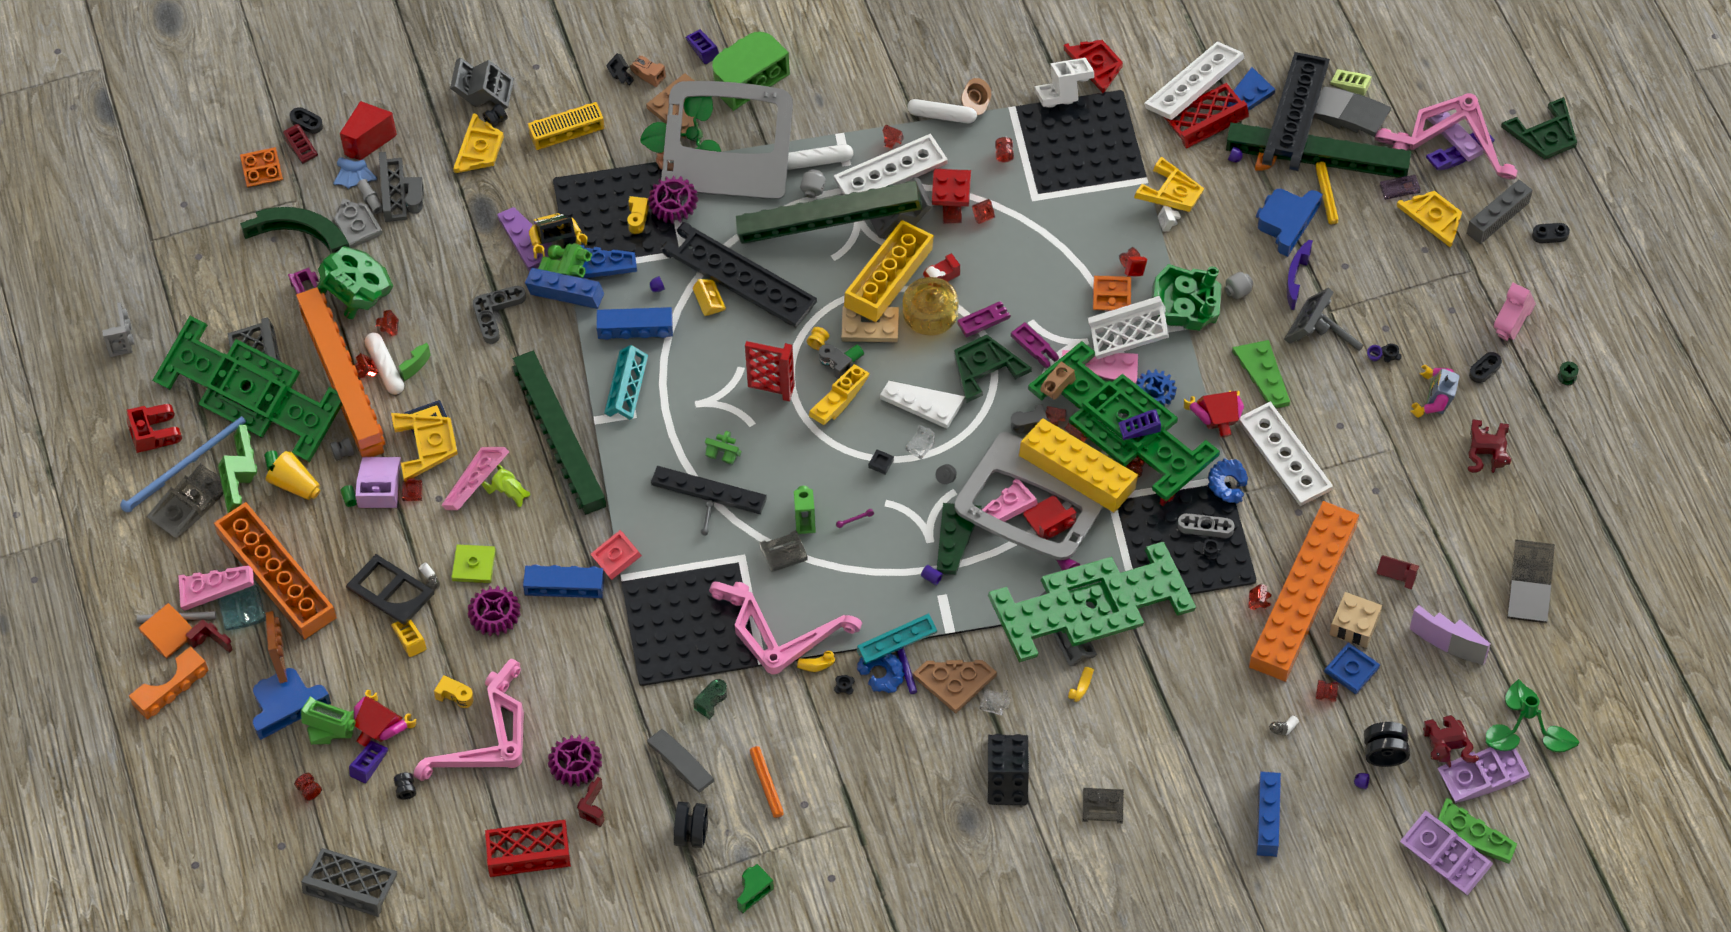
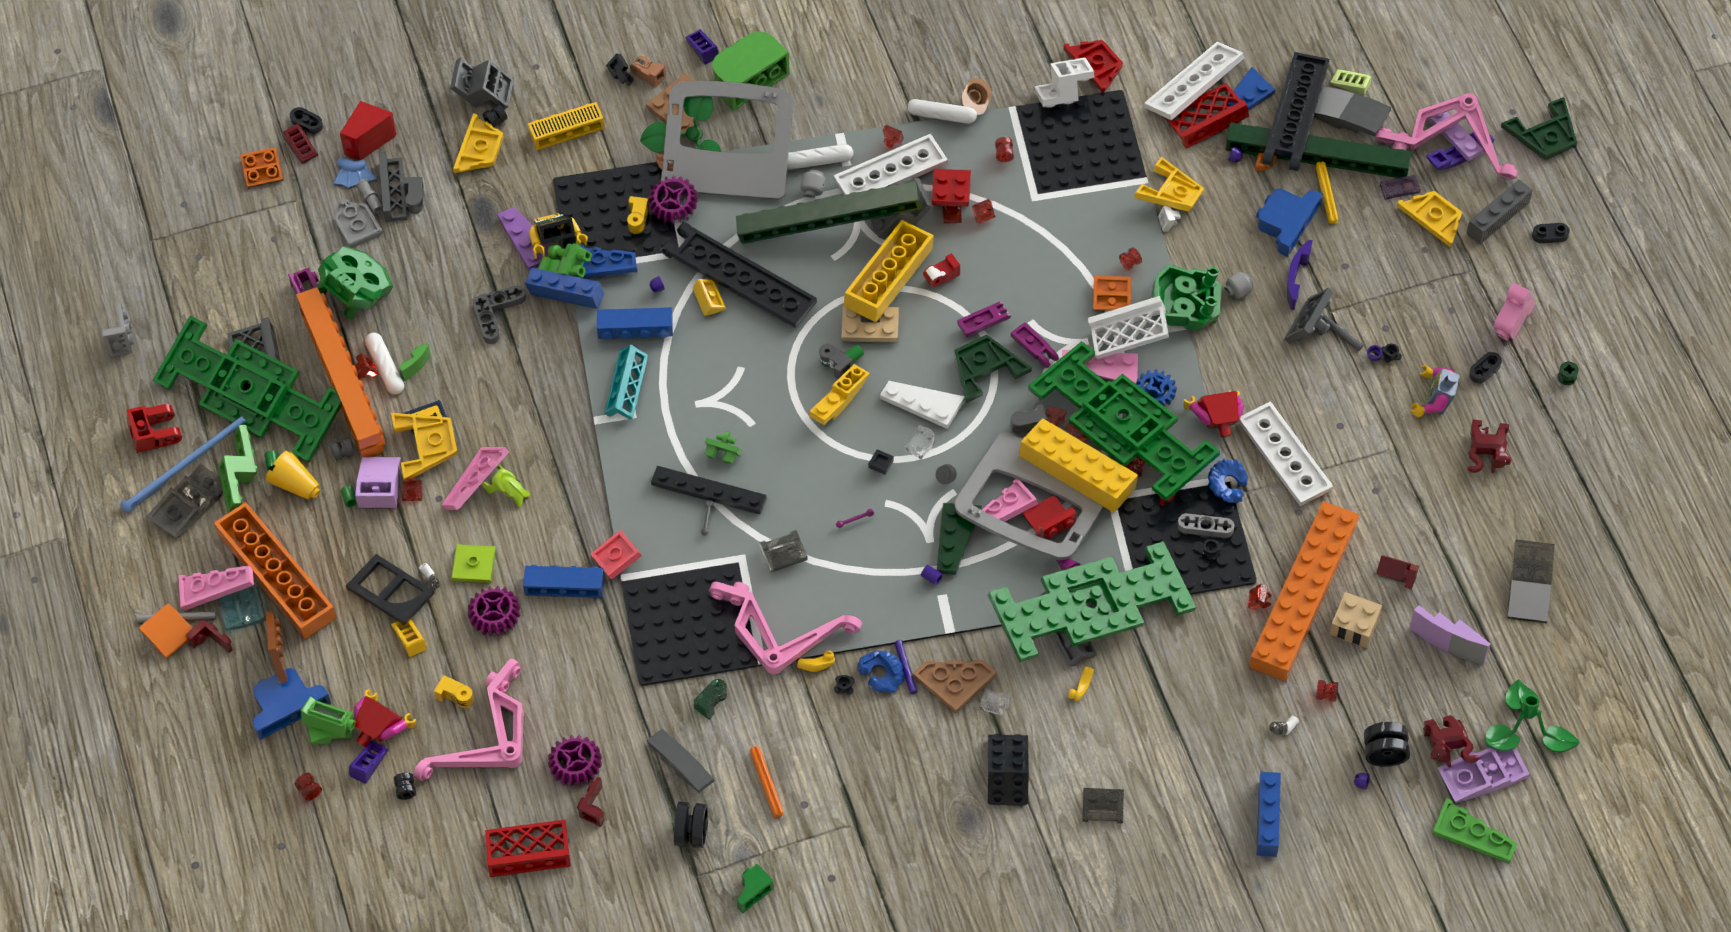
orange arch [129,646,209,720] -> none
dark green arch [240,207,350,253] -> none
dark grey fence [301,848,397,917] -> none
clear red tile [376,310,399,336] -> none
dark green brick [511,350,606,515] -> none
red fence [745,341,795,402] -> none
bright green torso [794,485,816,534] -> none
yellow wheel [806,327,830,350] -> none
teal fence [857,613,938,665] -> none
clear yellow wheel [902,277,959,336] -> none
medium nougat leg [1040,362,1076,400] -> none
dark purple slope [1118,409,1161,440] -> none
red tile [1124,257,1148,277] -> none
bright green wing [1232,340,1290,408] -> none
blue plate [1324,642,1380,694] -> none
lavender slope [1400,810,1493,895] -> none

